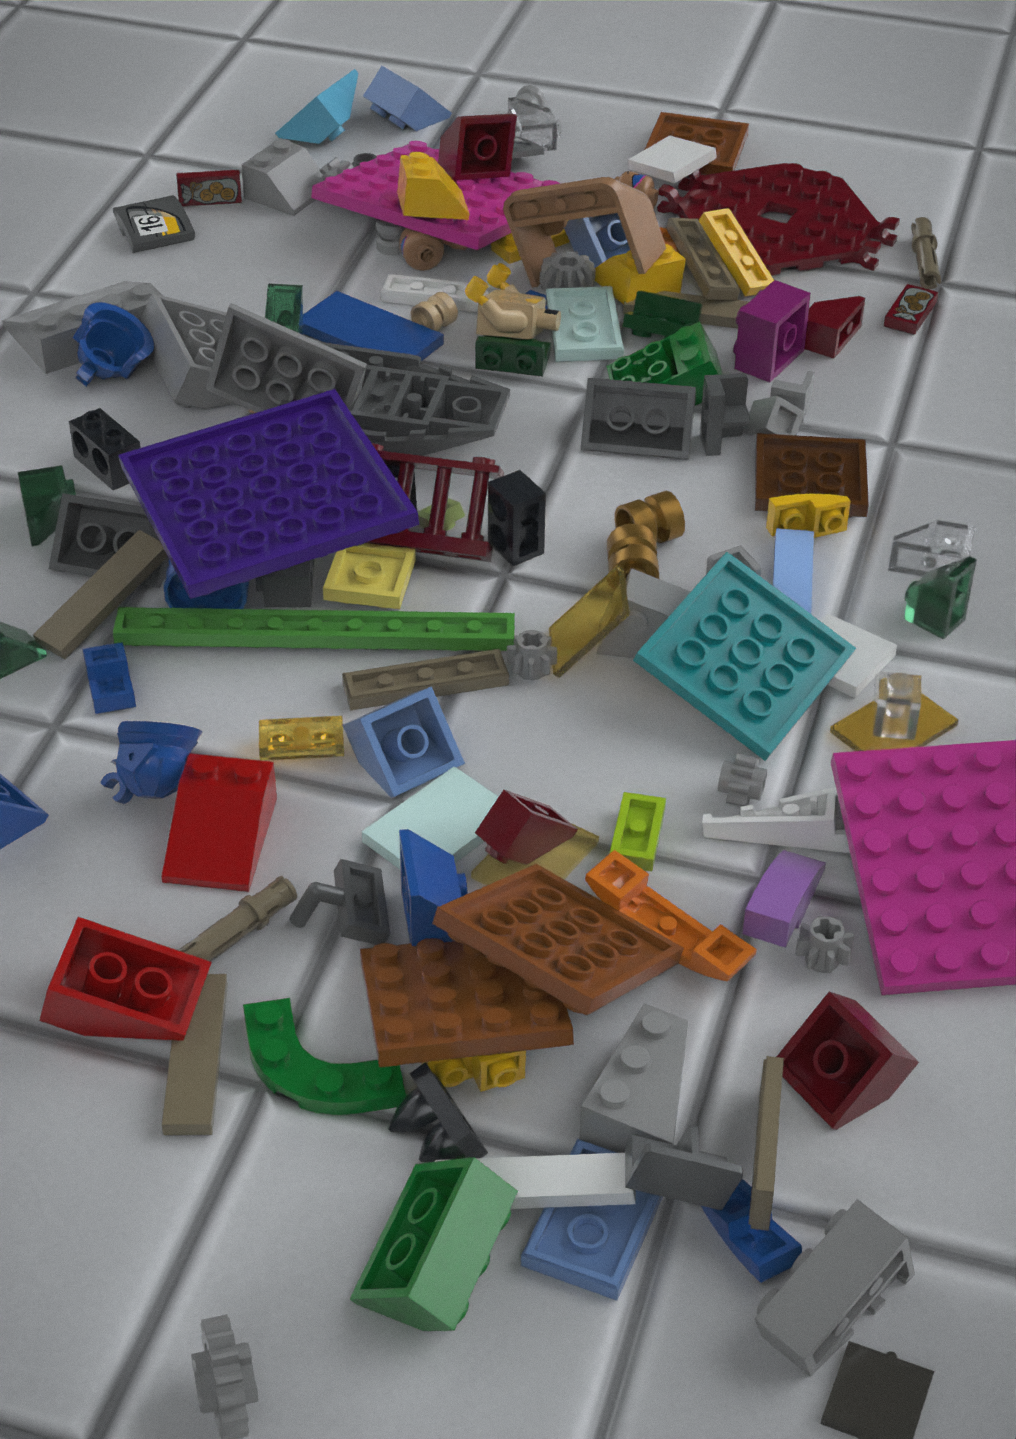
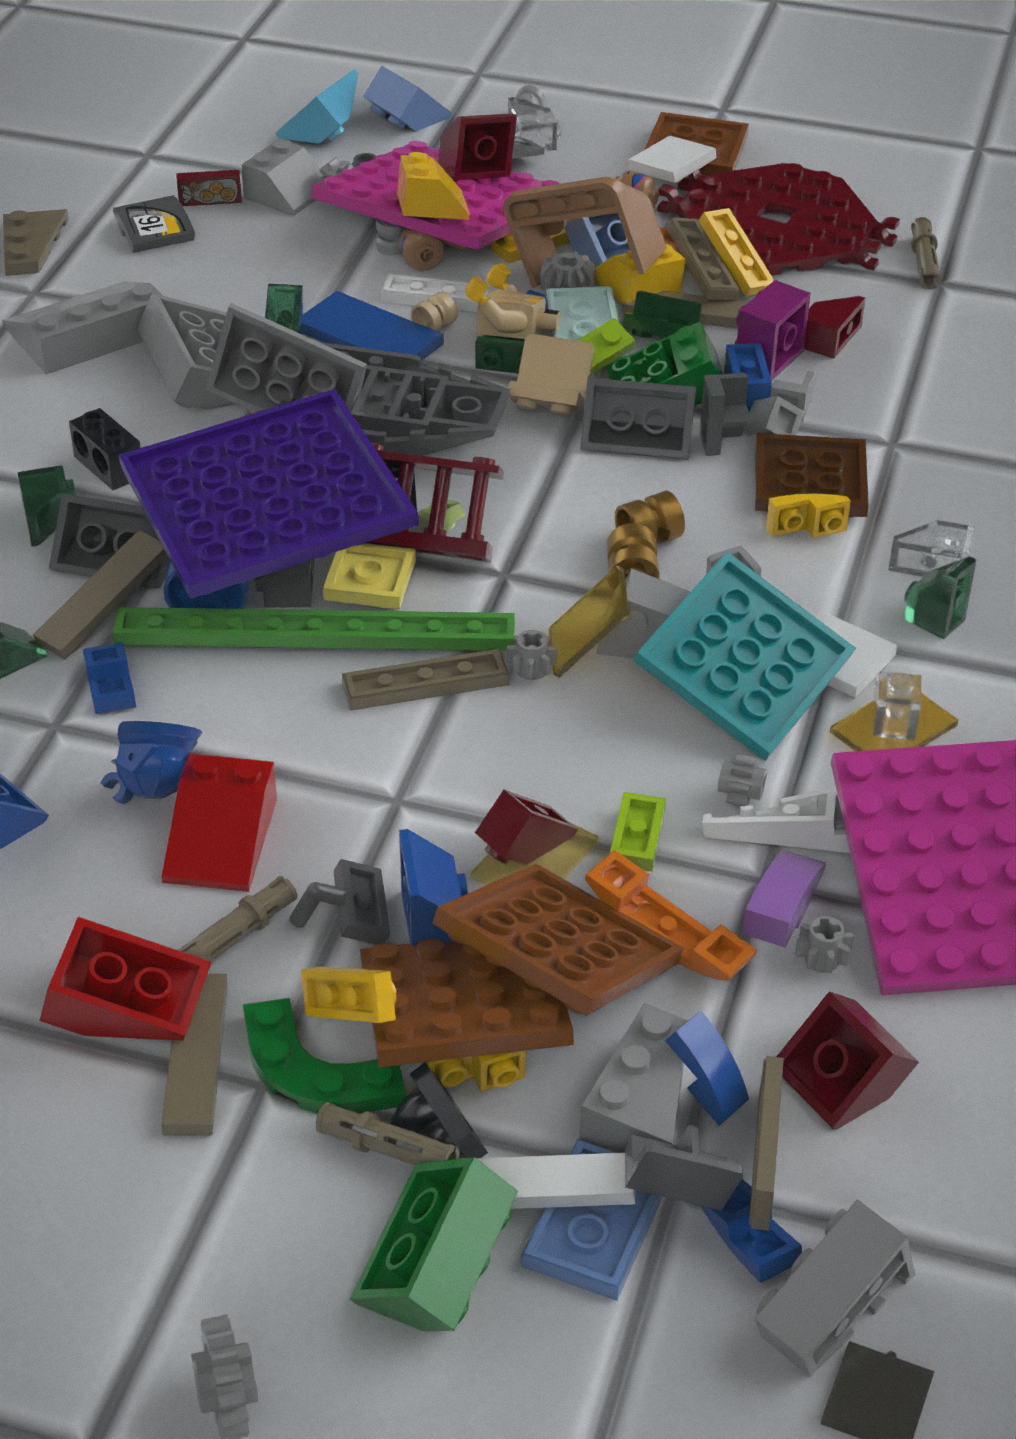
blue helmet [72,302,154,387] -> none
clear yellow plate [259,716,344,761] -> none
medium blue slope [342,686,465,798] -> none
light aqua tile [362,766,499,869] -> none
black brick [488,470,546,566] -> none
light blue tile [773,528,814,614] -> none
tile [884,284,938,335] -> none
none -> dark tan wing [3,209,69,276]
none -> yellow plate [301,967,397,1023]
none -> dark tan pin [316,1102,459,1165]
none -> tan bracket [508,334,594,416]
none -> lime plate [576,318,635,376]
none -> blue slope [665,1010,749,1126]
none -> blue panel [724,343,772,412]

